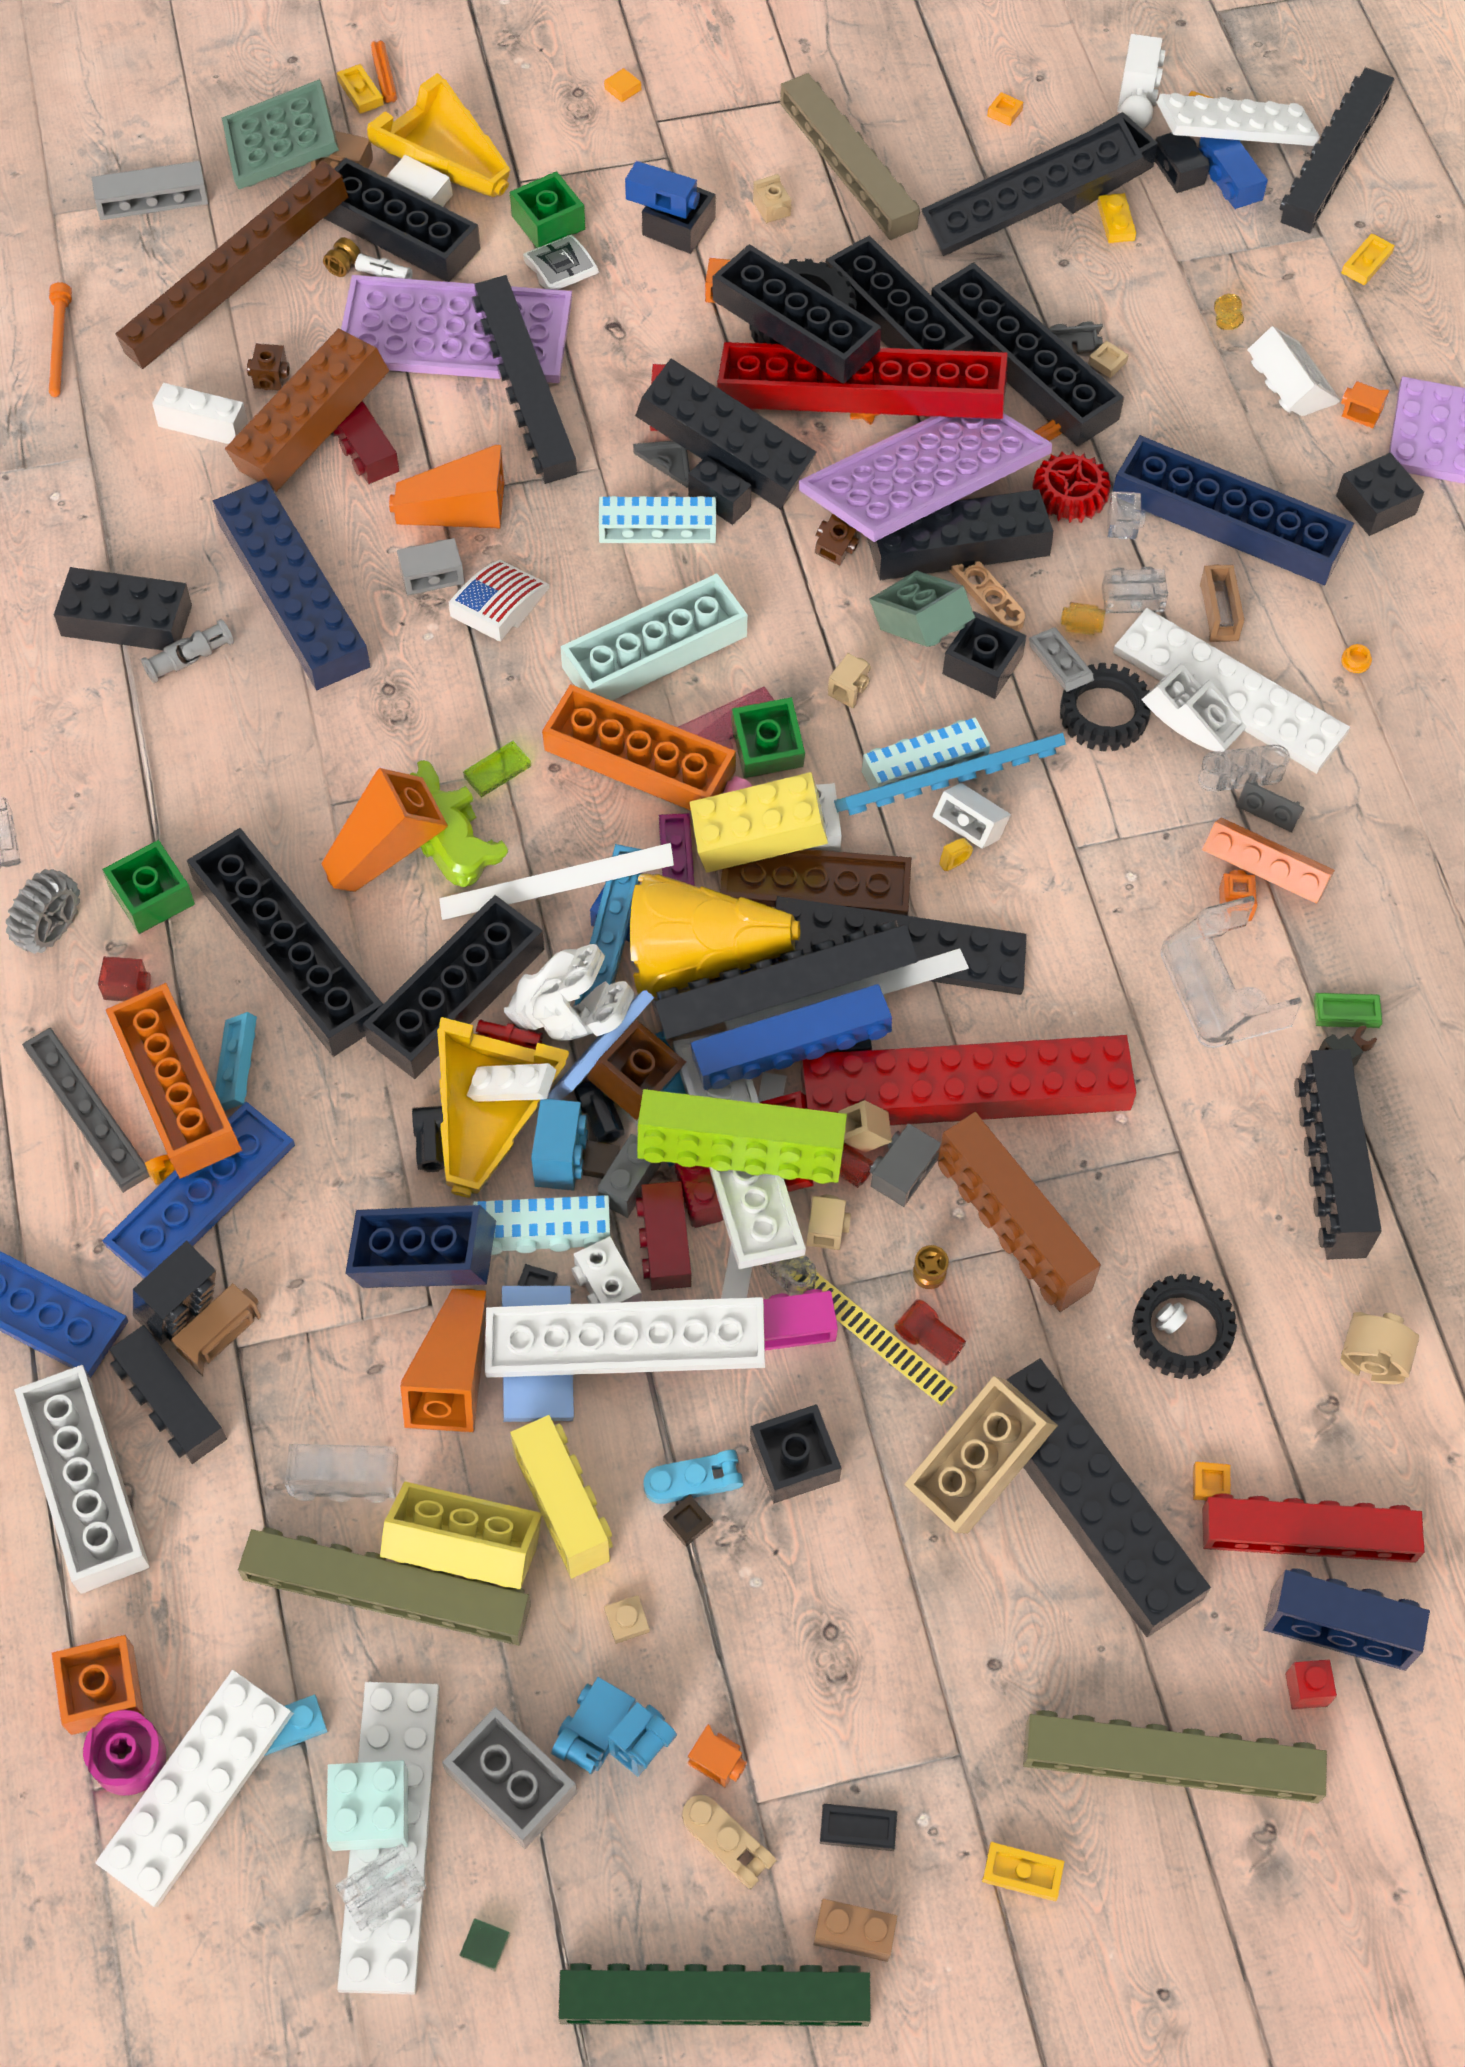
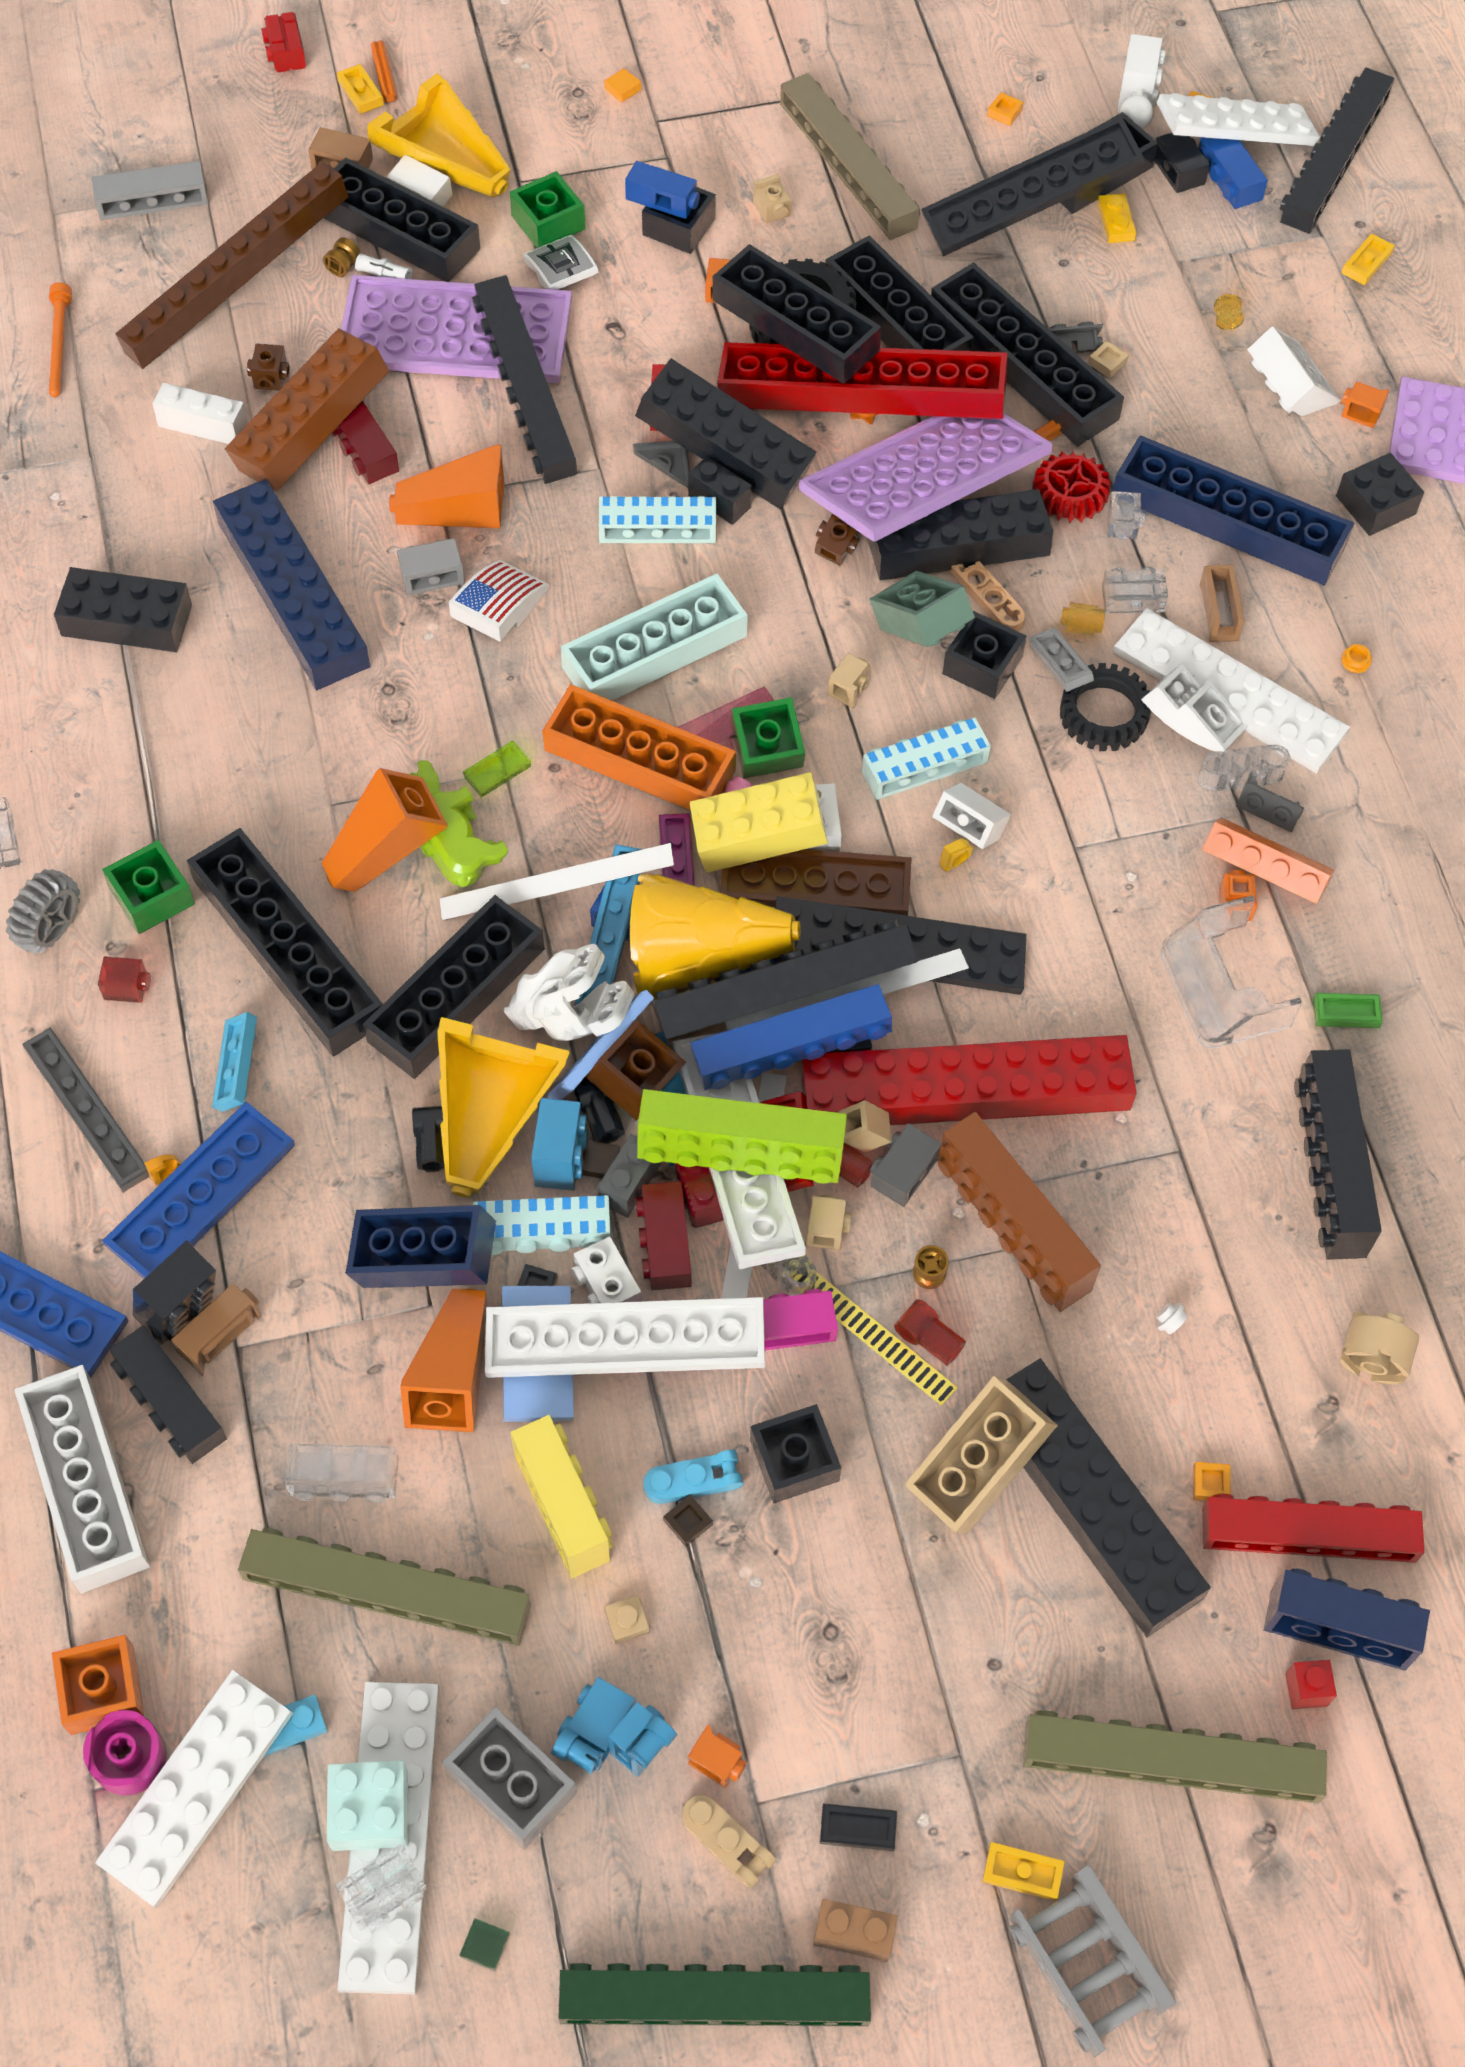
orange brick [105,983,242,1179] -> none
light grey piece [141,619,234,683] -> none
sand green plate [222,79,339,190] -> none
light yellow brick [380,1481,542,1589] -> none
white plate [467,1063,556,1102] -> none
red pin [475,1019,543,1050] -> none
dark azure plate [834,733,1066,816] -> none
black tyre [1132,1274,1237,1379] -> none
pearl dark grey piece [1319,1026,1377,1067] -> none
none -> red brick [261,12,306,73]
none -> light grey fence [1009,1865,1176,2058]

